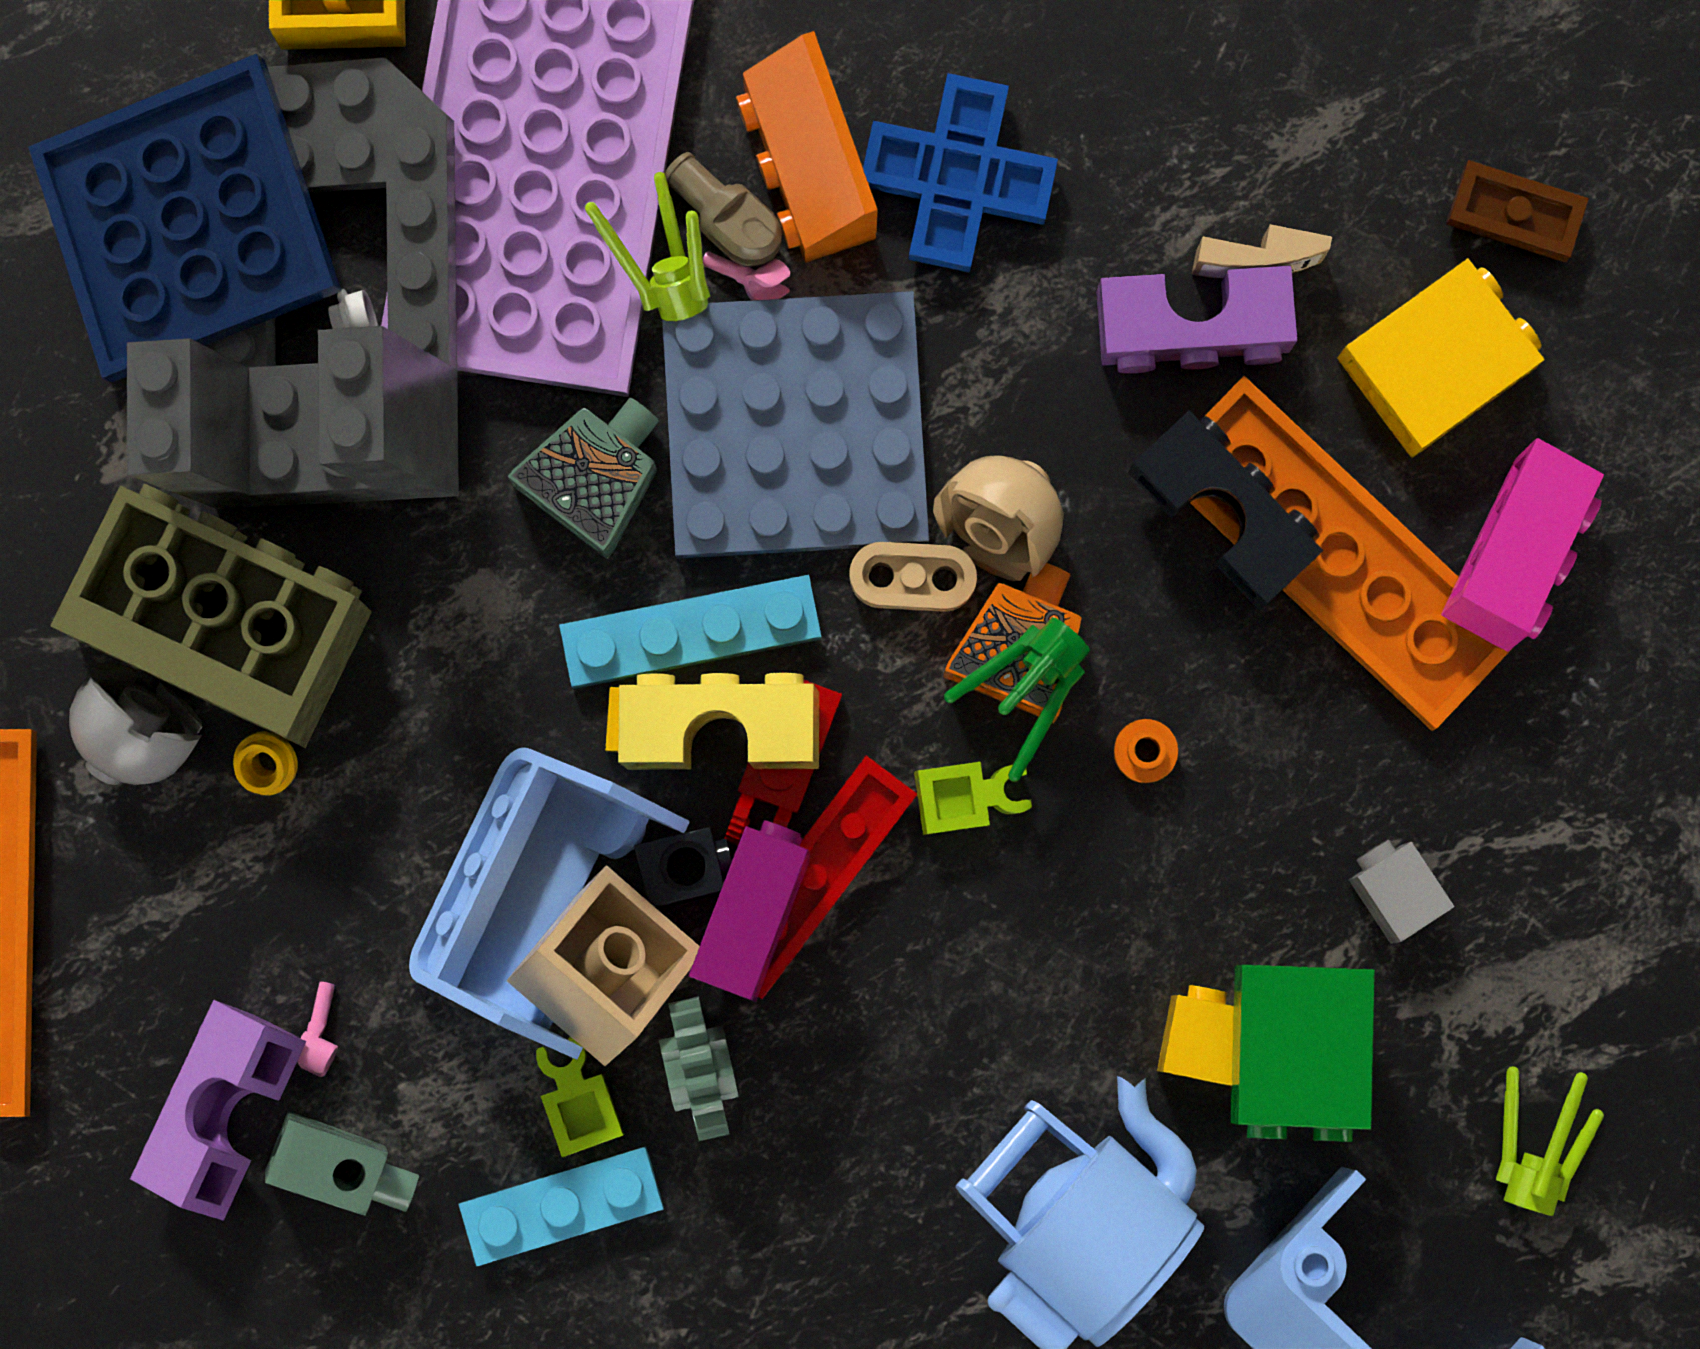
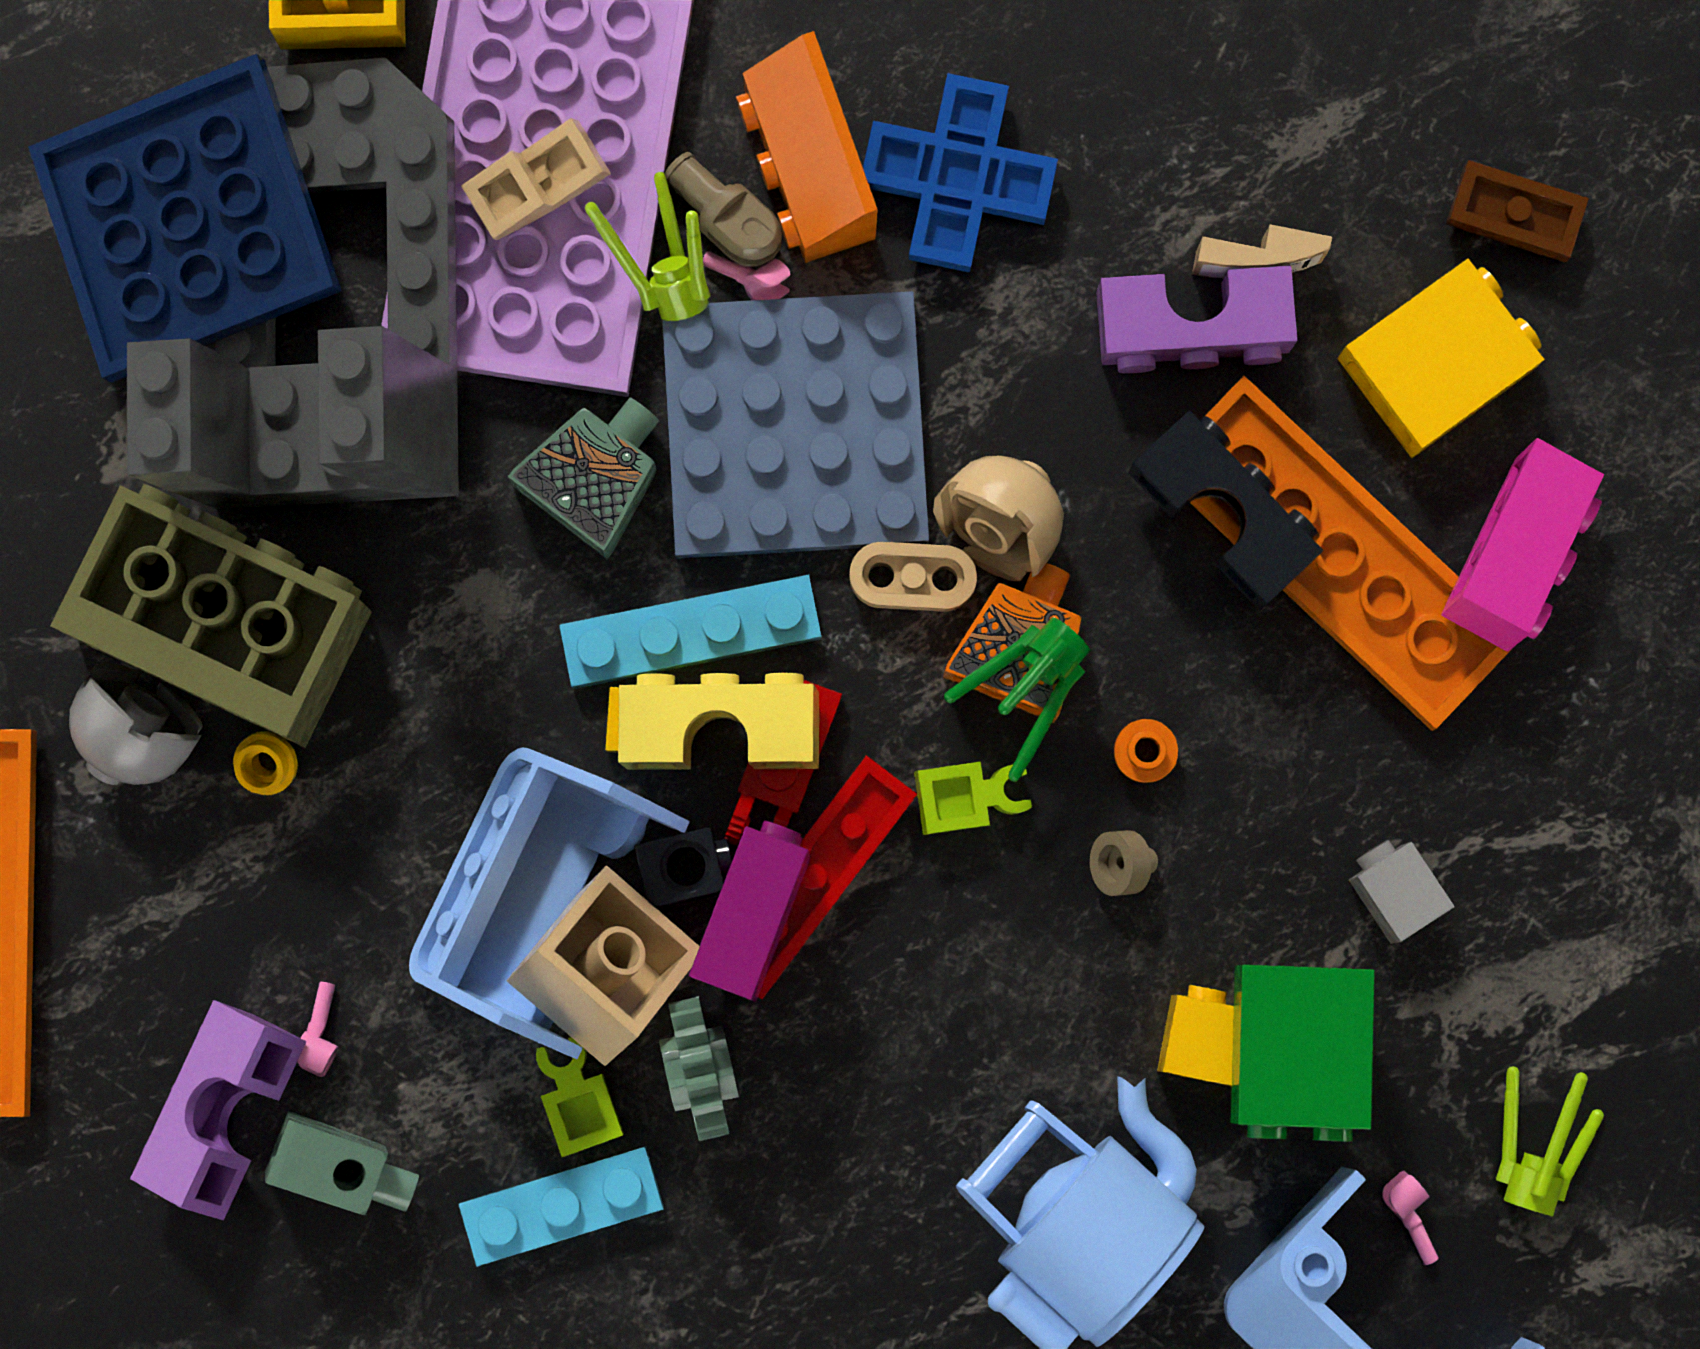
white plate [328,289,378,329] -> none
none -> tan slope [461,118,611,240]
none -> dark tan tile [1090,830,1158,896]
none -> bright pink hand [1382,1171,1439,1265]

